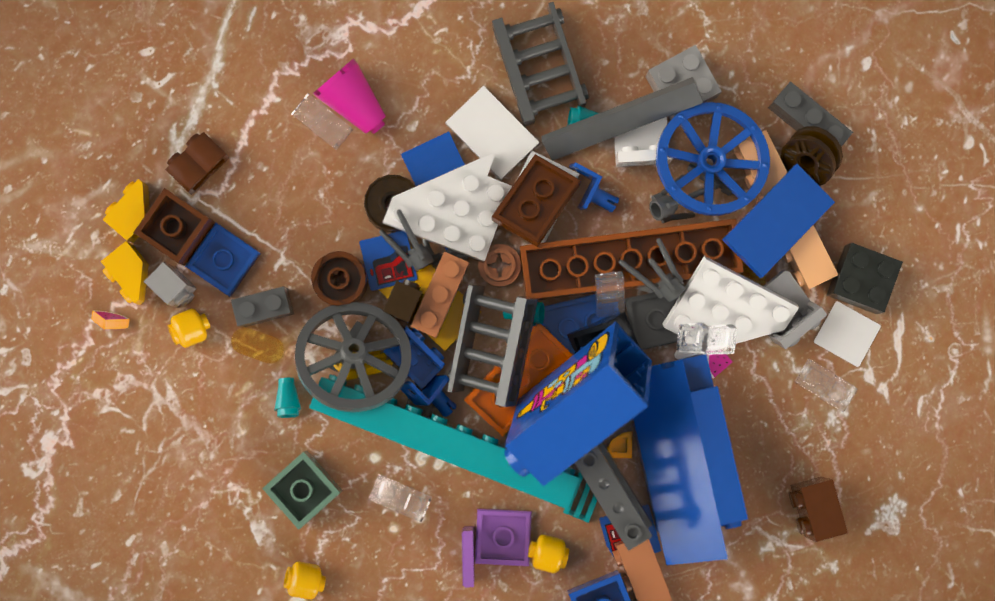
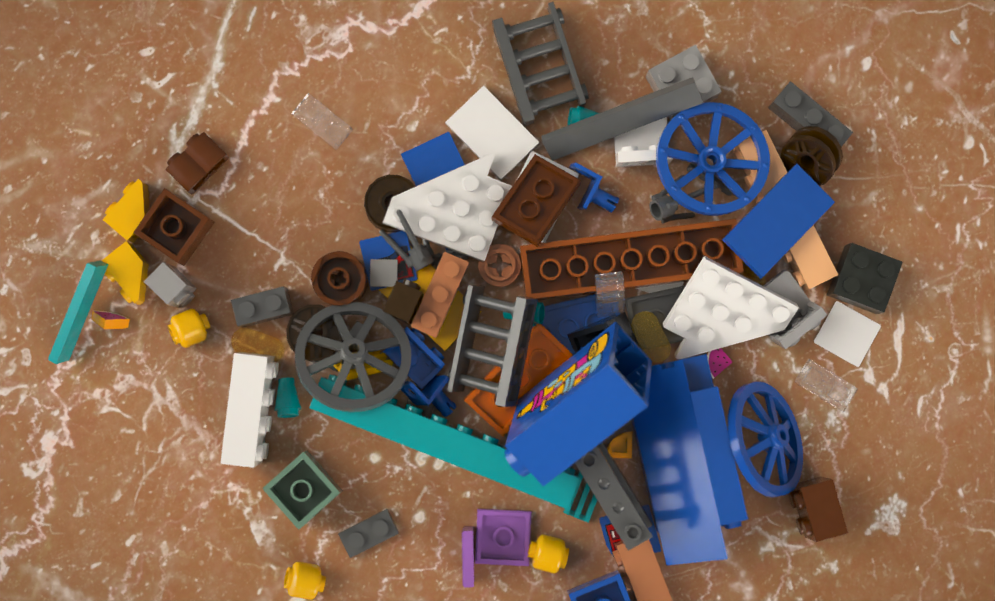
blue tile [185,223,261,297] -> none
dark pink cone [313,58,386,134] -> none
clear slope [368,474,432,522] -> none
dark grey plant [619,238,686,302] -> none
clear slope [676,322,738,355] -> none
none -> teal tile [48,260,108,364]
none -> white brick [221,352,279,468]
none -> dark brown wheel [286,305,343,362]
none -> dark grey plate [338,509,399,558]
none -> light grey tile [370,259,398,287]
none -> clear yellow tile [631,311,671,363]
none -> blue wheel [728,382,803,497]

